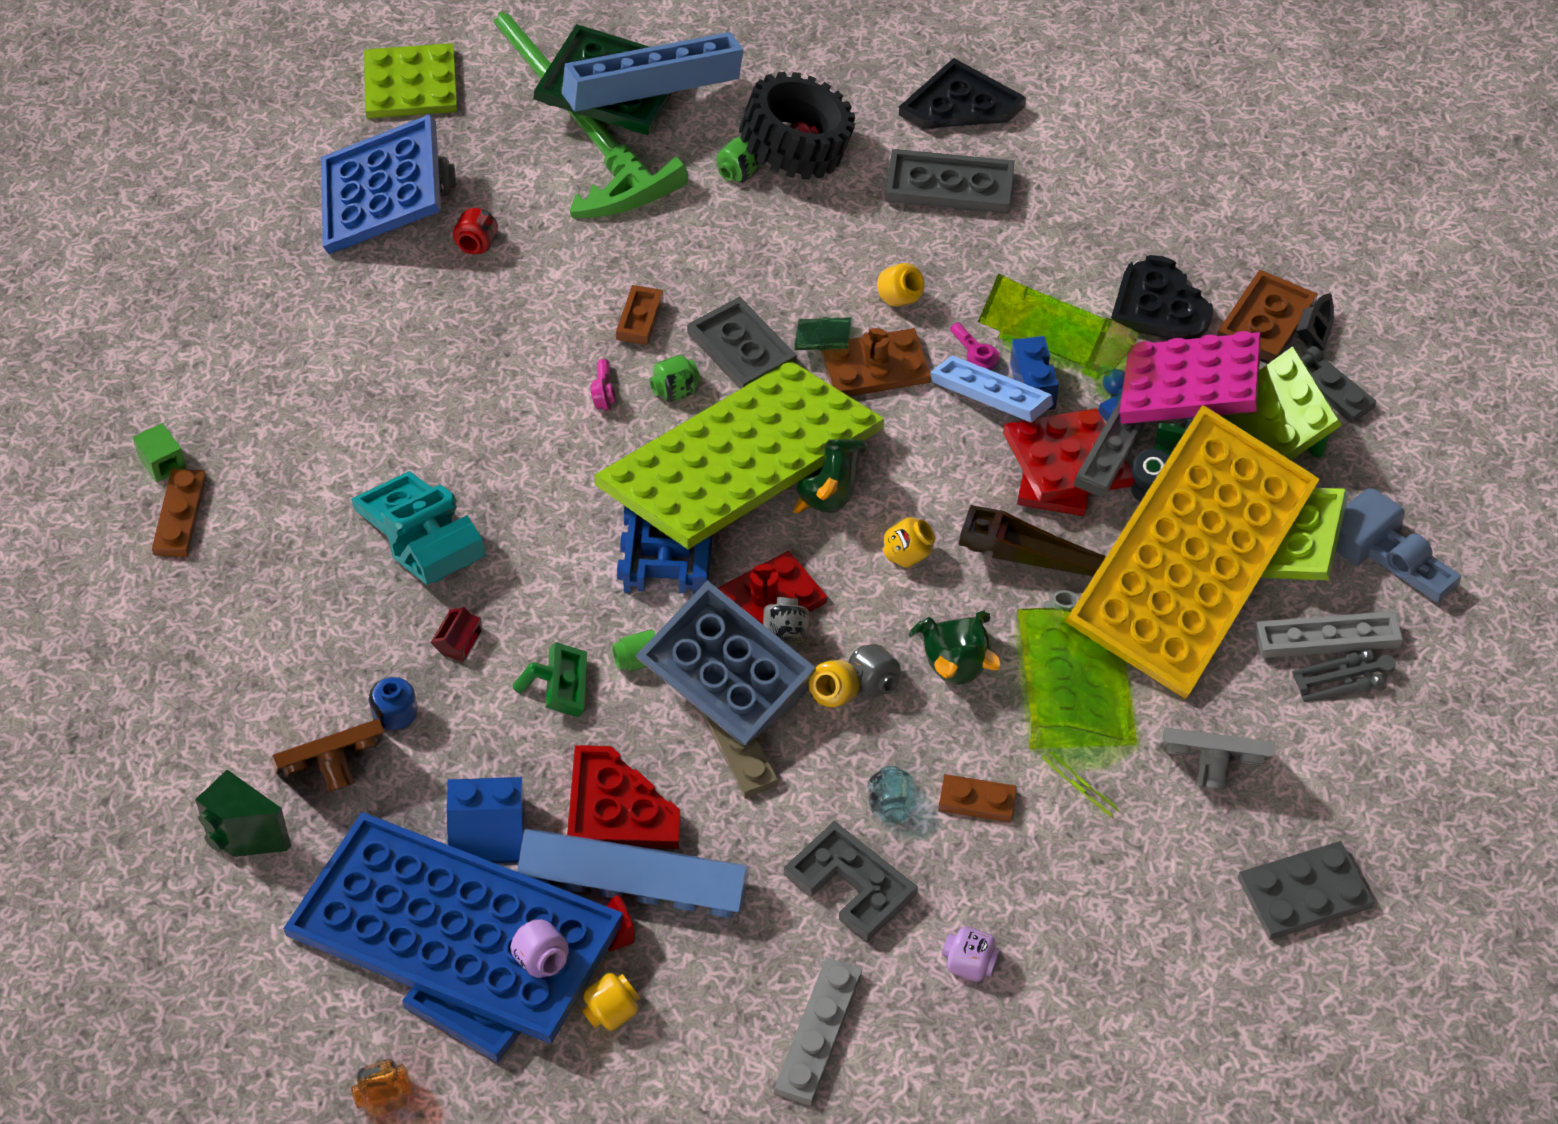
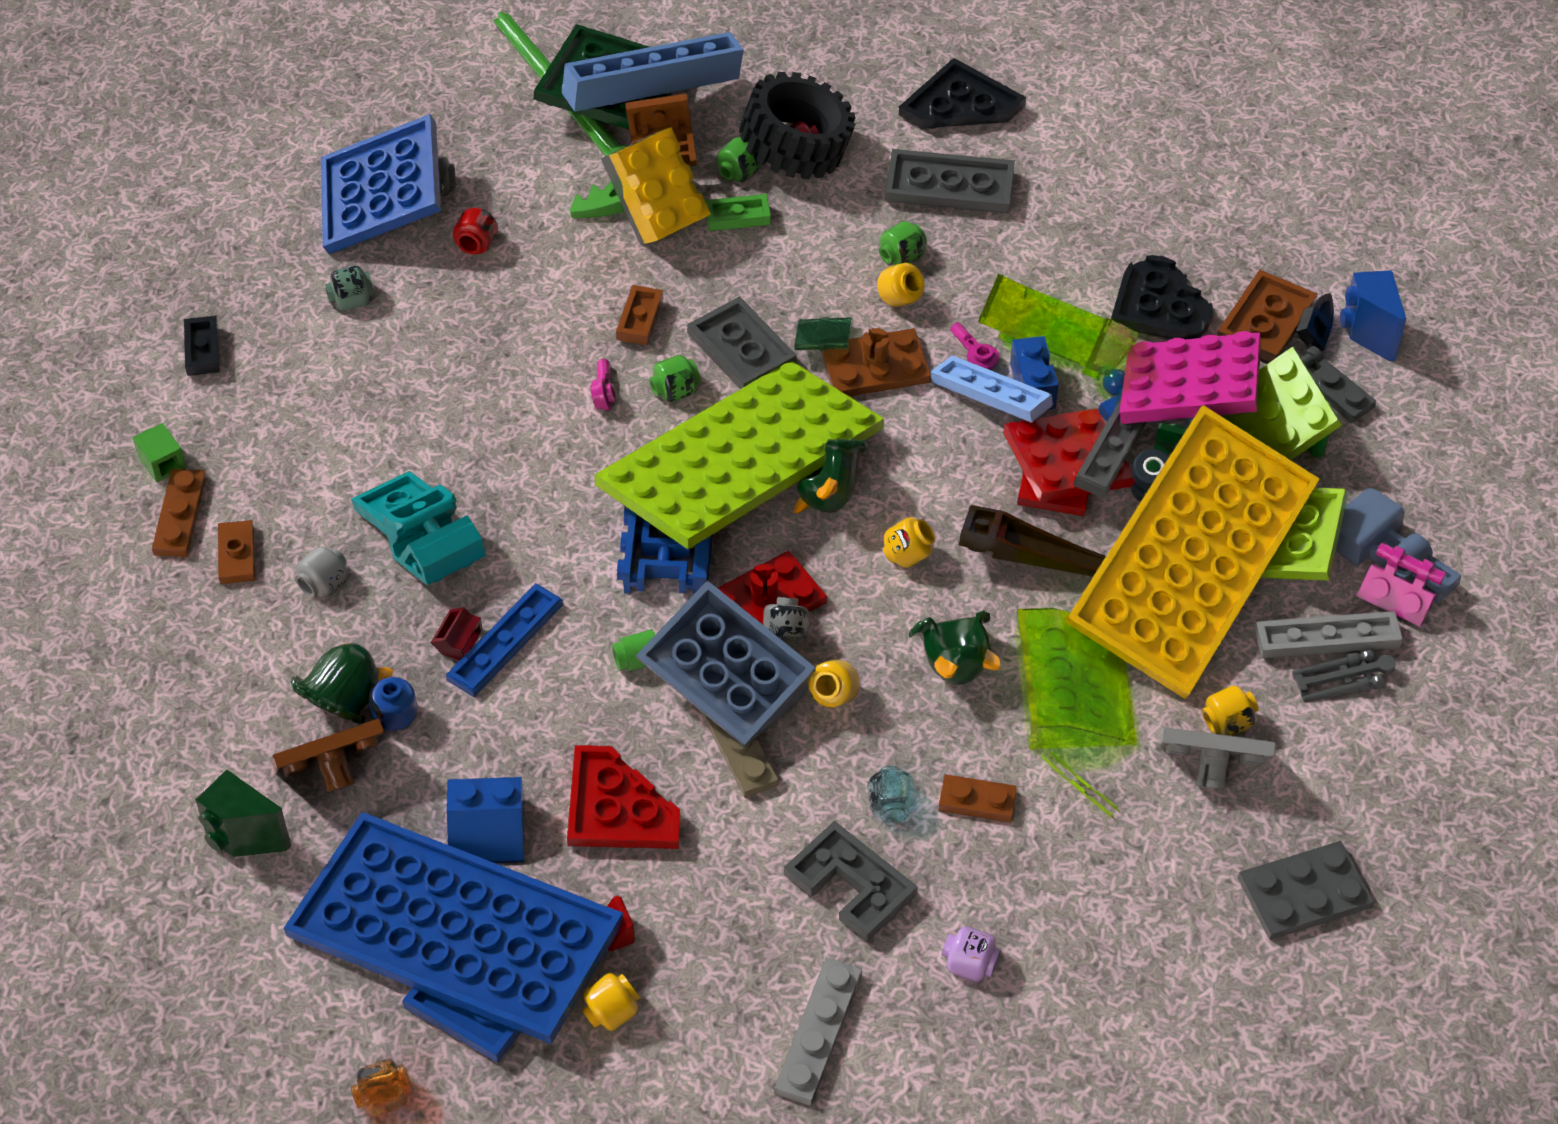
lime plate [364,43,457,119] -> none
lavender head [511,919,569,978] -> none
green plate [513,642,587,717] -> none
medium blue brick [517,829,750,918] -> none
dark grey head [849,644,901,697] -> none
light grey plate [1043,590,1079,623] -> none
none -> black plate [184,316,220,376]
none -> dark orange plate [218,520,255,584]
none -> dark green hair [291,643,393,724]
none -> light grey head [295,546,347,597]
none -> sand green head [325,266,374,311]
none -> blue tile [446,583,563,697]
none -> yellow piece [601,127,711,245]
none -> dark orange plate [625,94,697,166]
none -> bright green plate [705,194,771,231]
none -> bright green head [879,221,927,265]
none -> yellow head [1202,685,1259,736]
none -> blue slope [1340,270,1407,361]
none -> dark pink plate [1356,543,1446,626]

